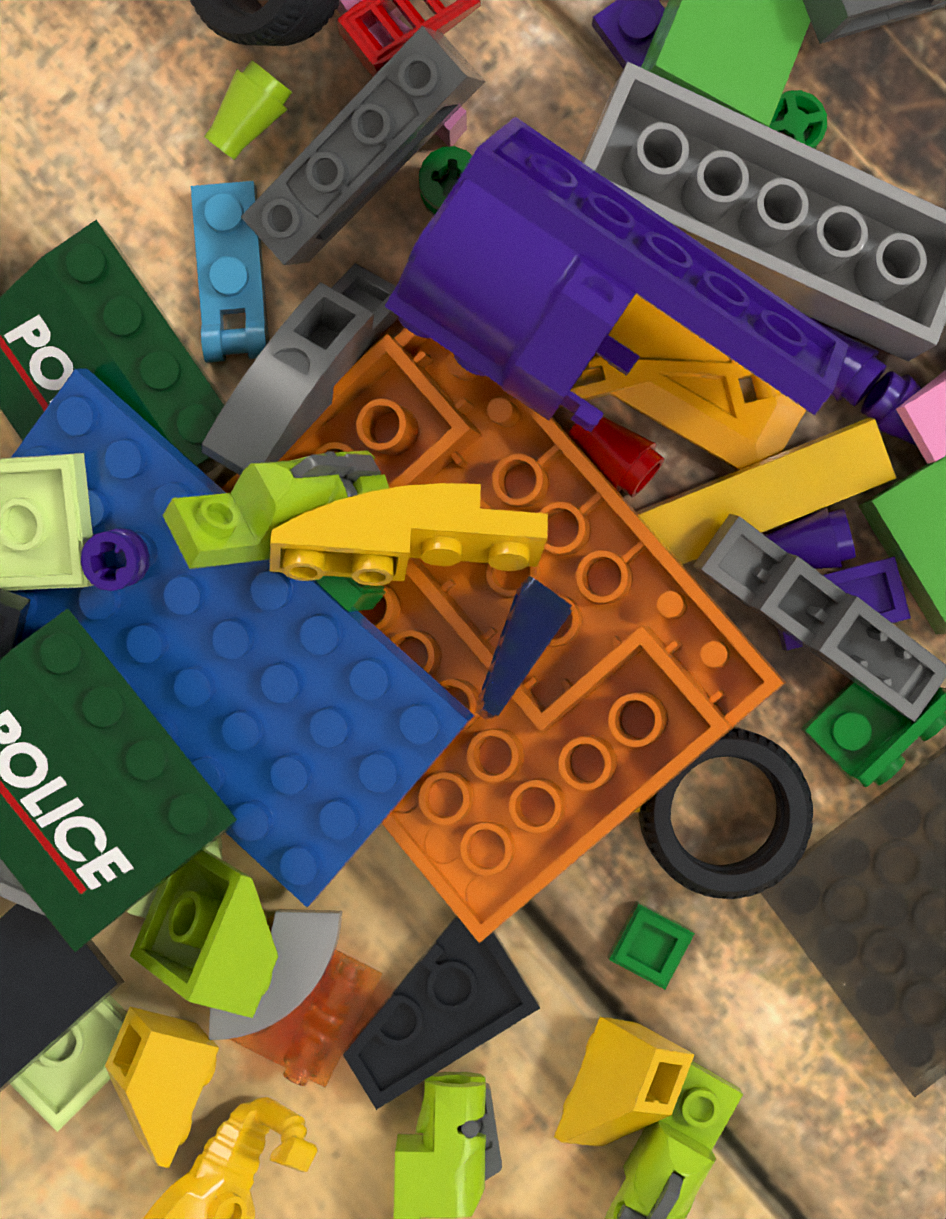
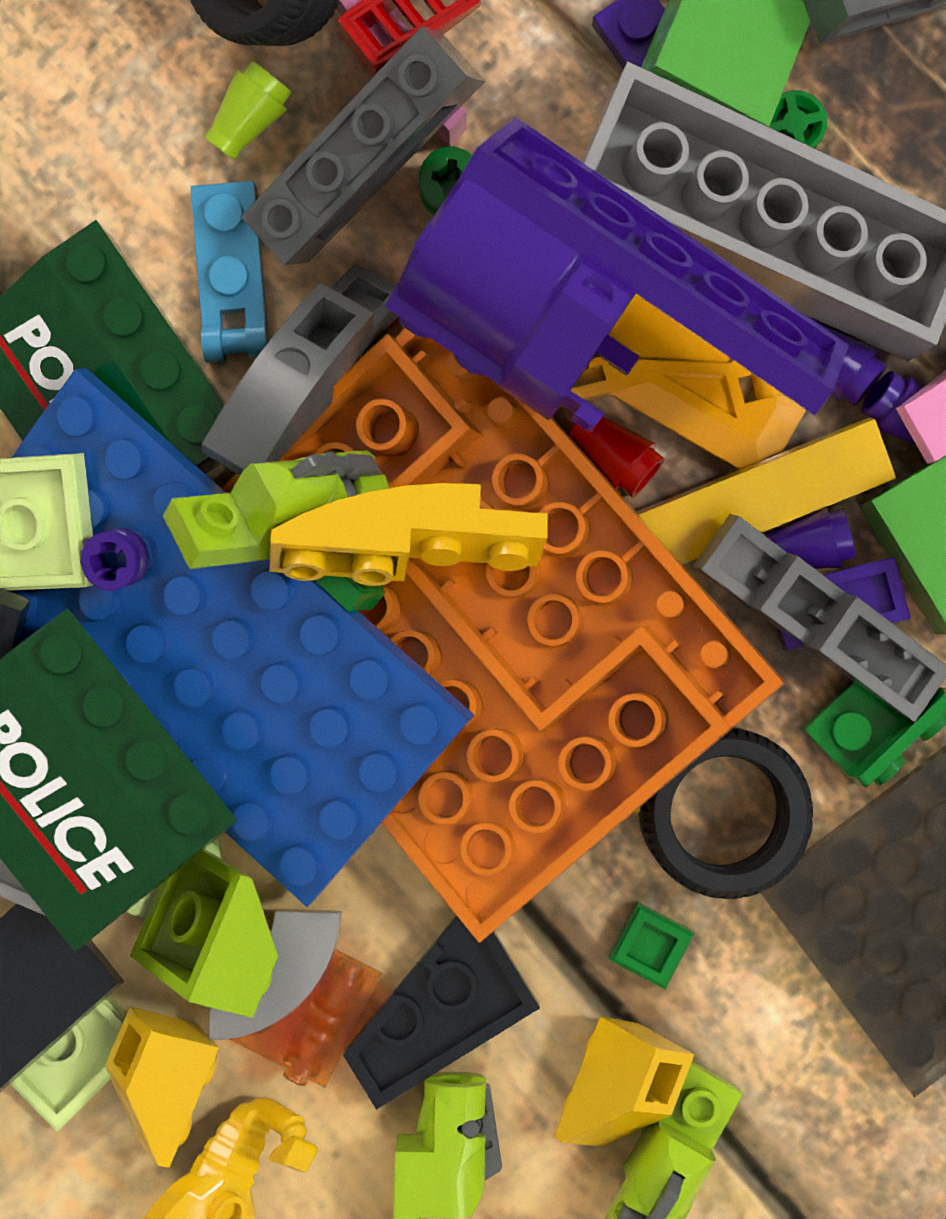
clear blue slope [475,576,572,720] -> none

